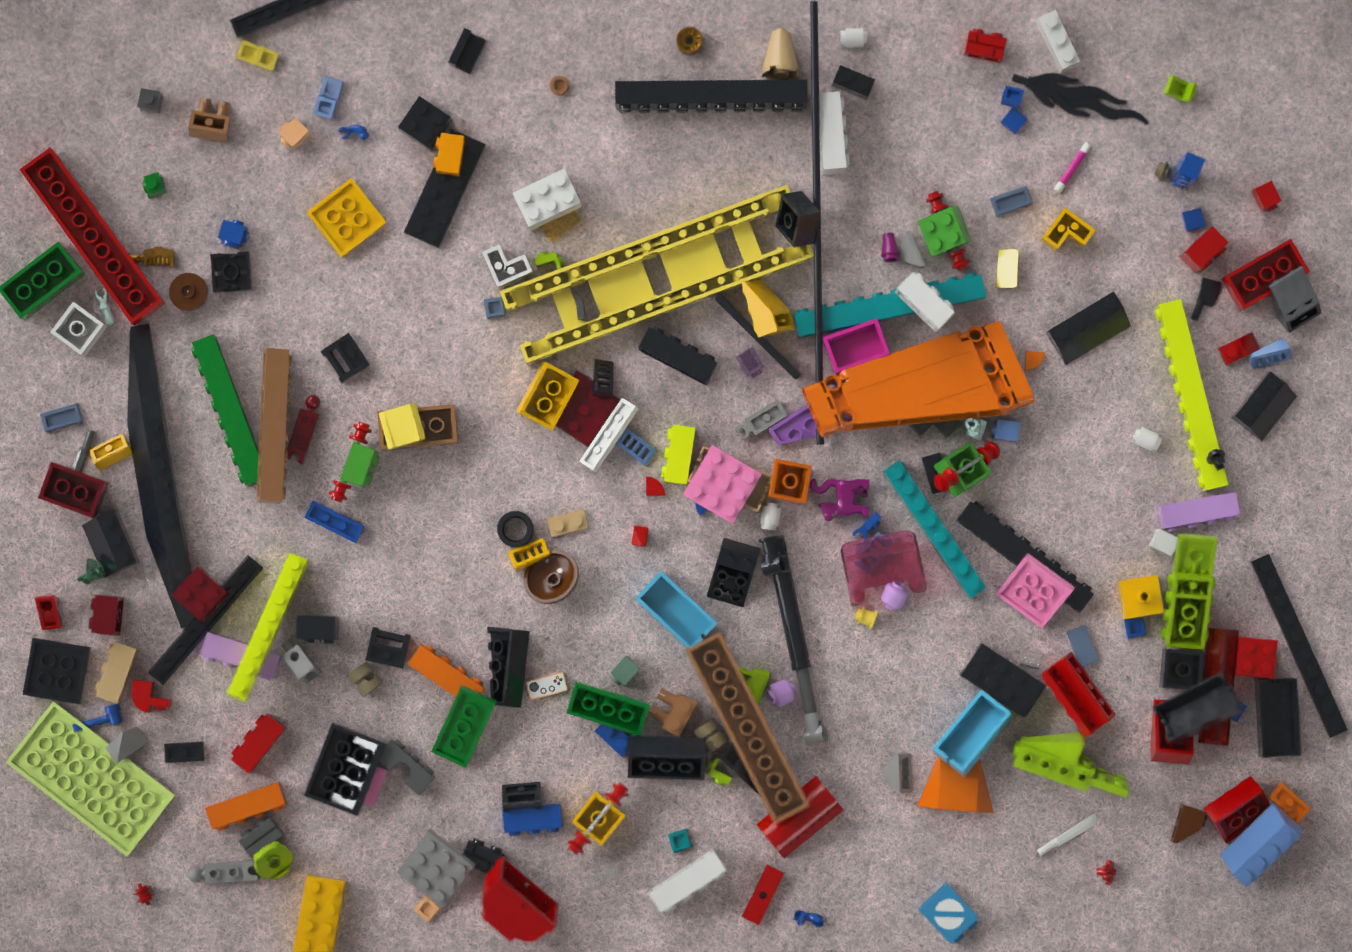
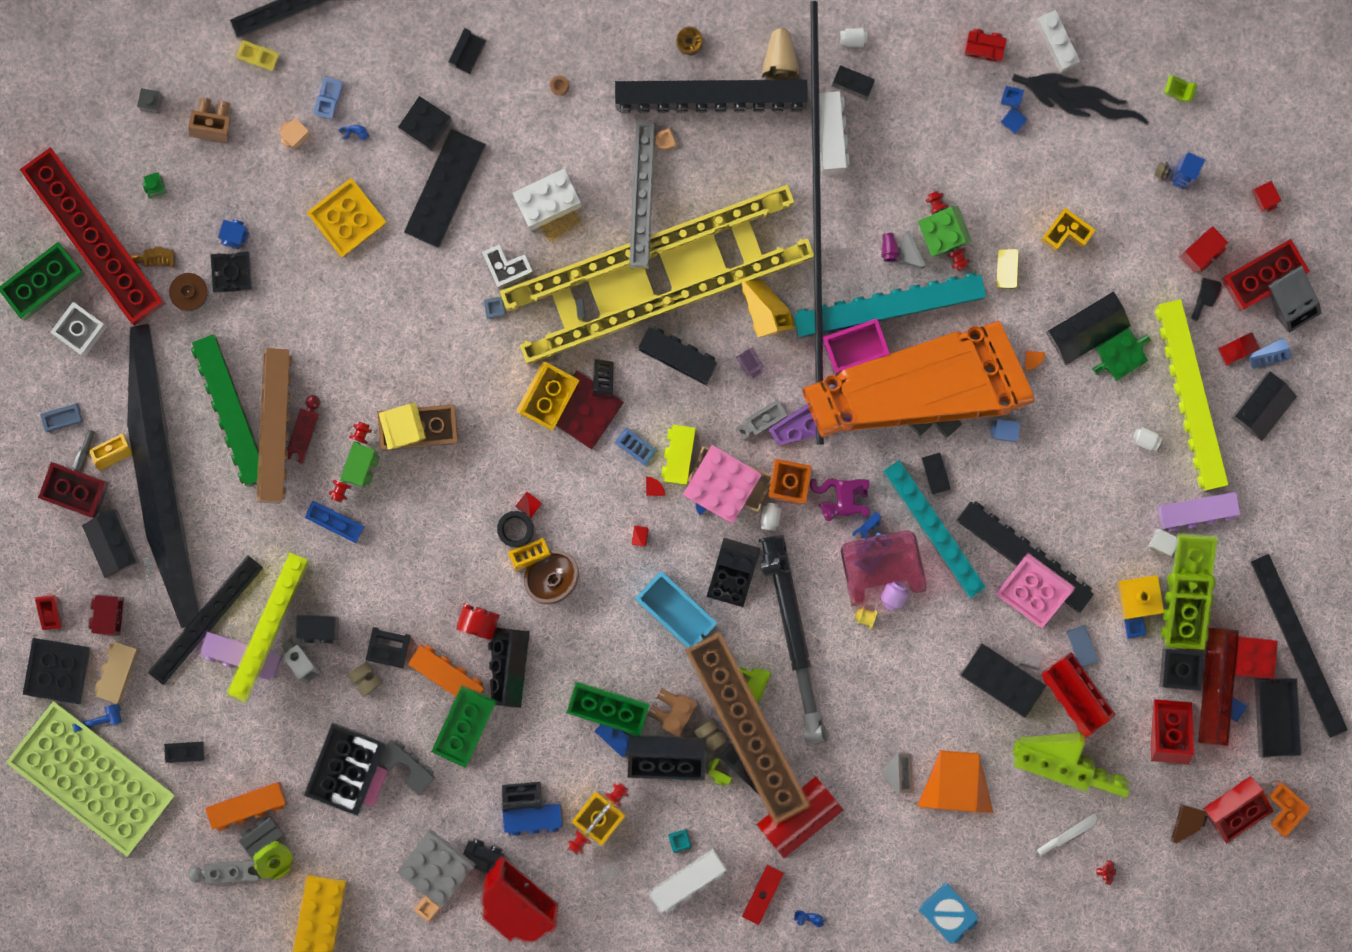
clear green piece [77,558,105,584] -> none
light aqua piece [95,288,115,325] -> none
light grey slope [105,726,149,764] -> none
red brick [131,680,172,713] -> none
red wheel [133,883,155,906] -> none
dark red brick [172,566,230,622] -> none
red brick [230,713,287,774] -> none
black plate [321,333,370,384] -> none
light orange brick [433,133,465,176] -> none
white tile [526,672,568,700] -> none
lime bracket [534,251,564,269] -> none
tan plate [547,509,589,537] -> none
white plate [579,398,639,472] -> none
sand green brick [611,656,640,686] -> none
black tile [715,293,802,379] -> none
lavender head [766,679,796,708] -> none
black brick [775,191,821,247] -> none
white brick [894,272,955,333] -> none
medium azure piece [932,690,1013,777] -> none
bright green brick [934,441,1000,498] -> none
light aqua pin [965,418,988,441] -> none
sand blue tile [990,186,1033,217] -> none
dark pink bar [1054,142,1092,194] -> none
black brick [1153,672,1243,745] -> none
blue tile [1181,208,1206,232] -> none
black plate [1206,449,1225,471] -> none
medium blue slope [1220,802,1302,887] -> none
none -> red brick [456,603,500,640]
none -> red slope [515,492,542,518]
none -> light grey tile [629,122,656,269]
none -> light nougat tile [655,128,677,150]
none -> green plate [1092,328,1151,381]

